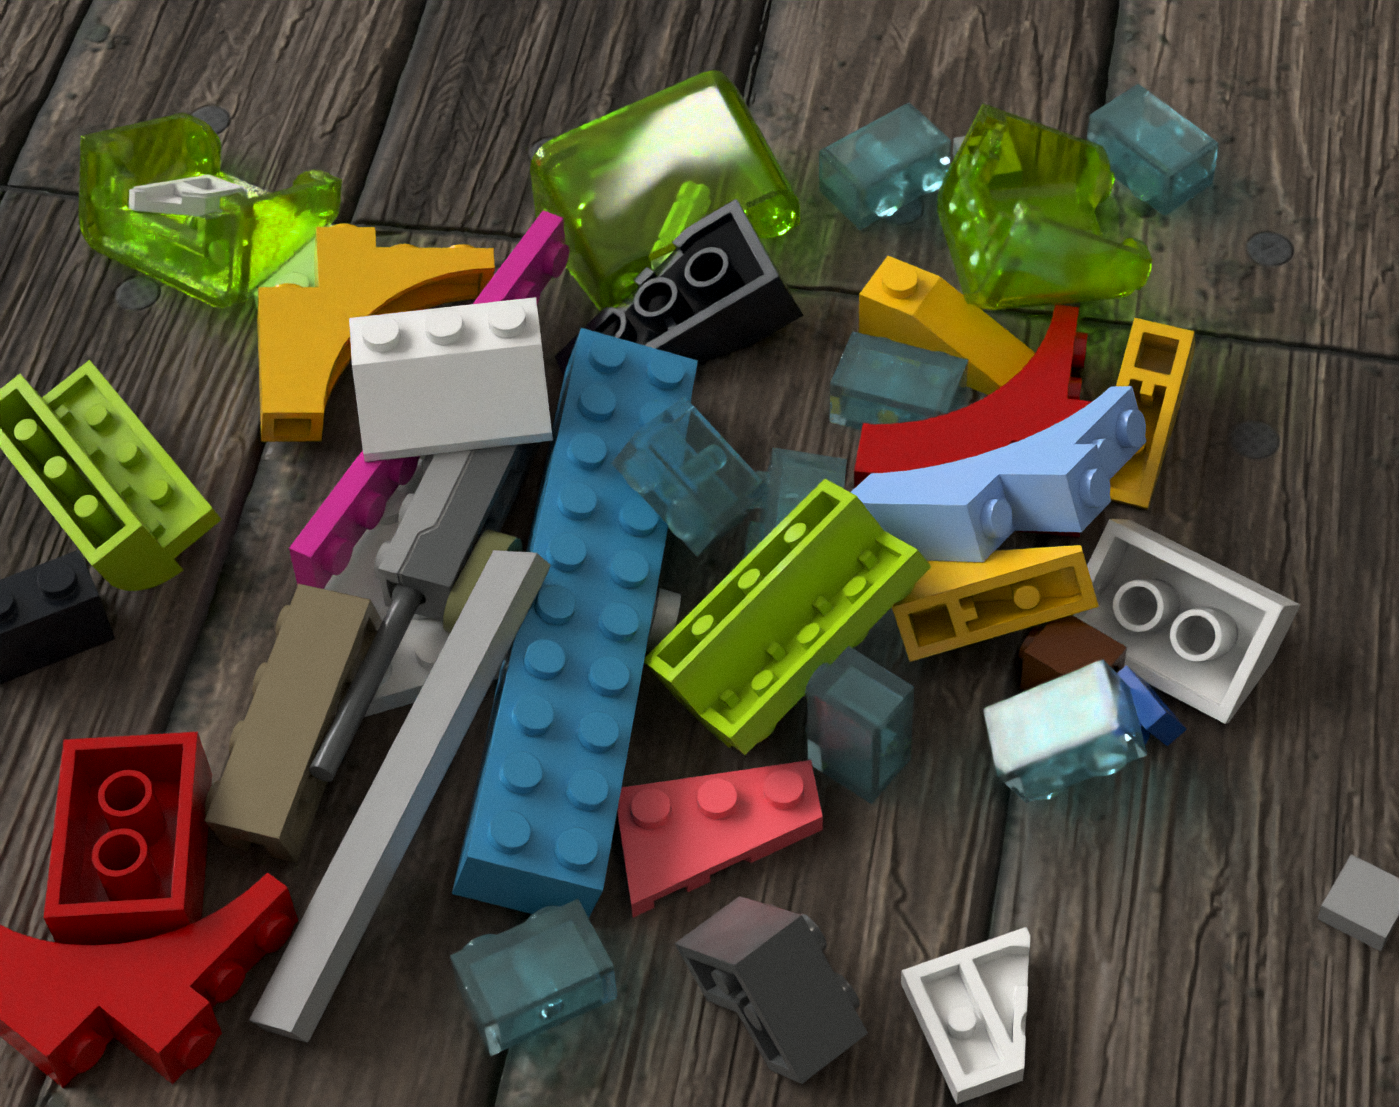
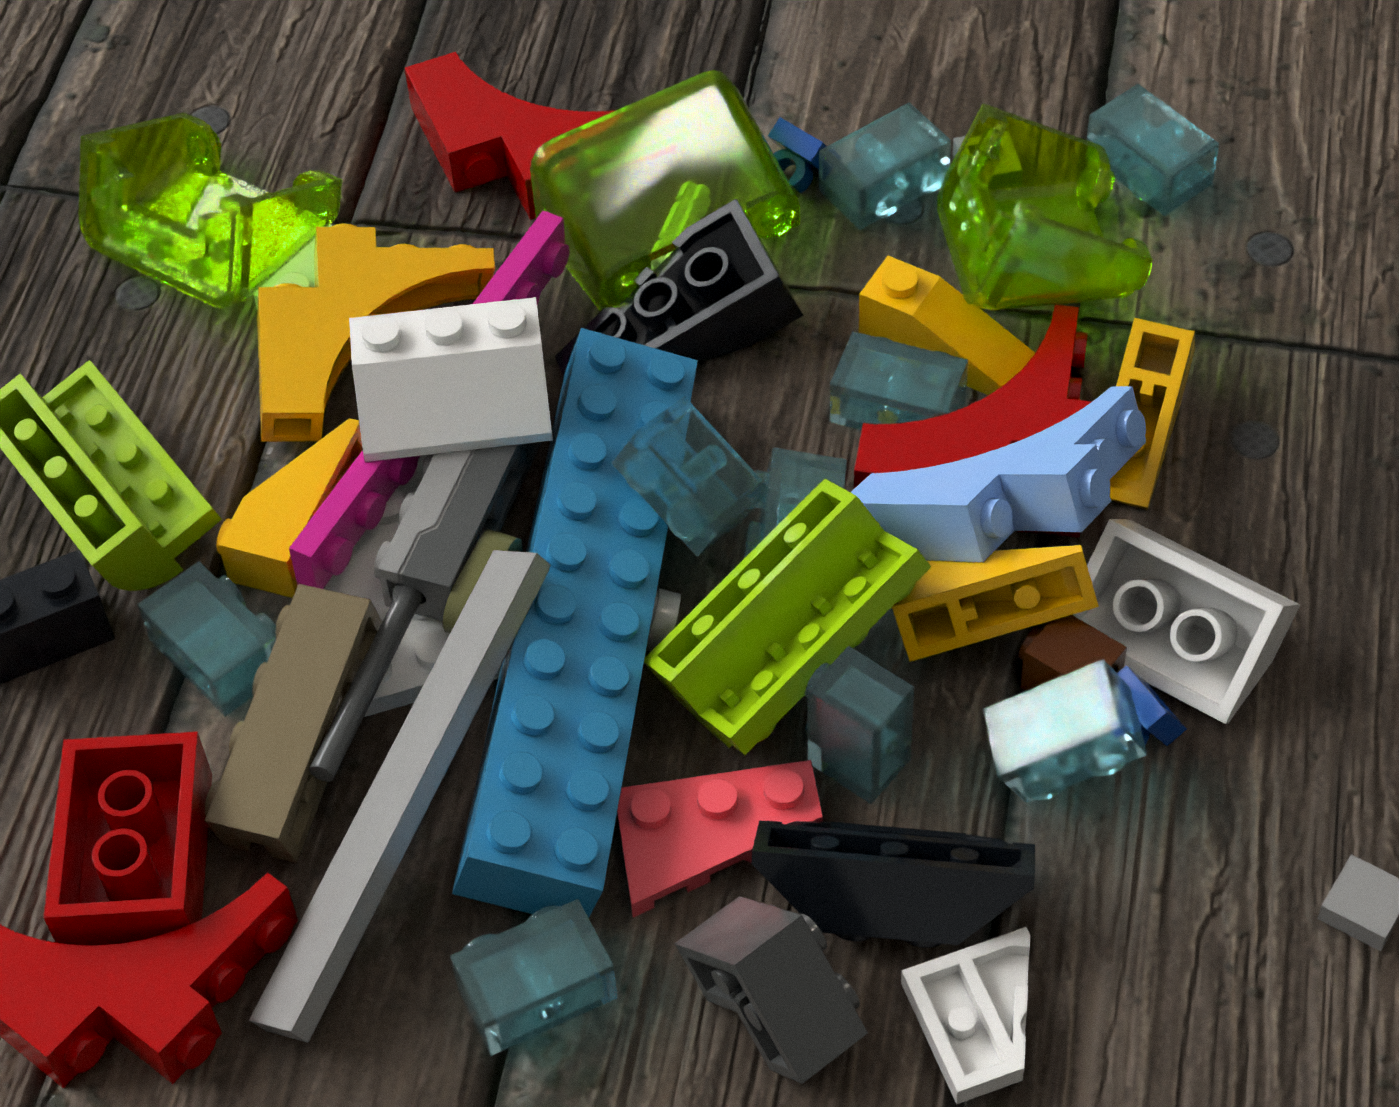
white tile [128,174,248,217] -> none
none -> clear light blue brick [137,561,276,717]
none -> yellow slope [216,418,363,598]
none -> red arch [404,52,677,220]
none -> black wedge [751,820,1035,948]
none -> tile [766,117,841,193]

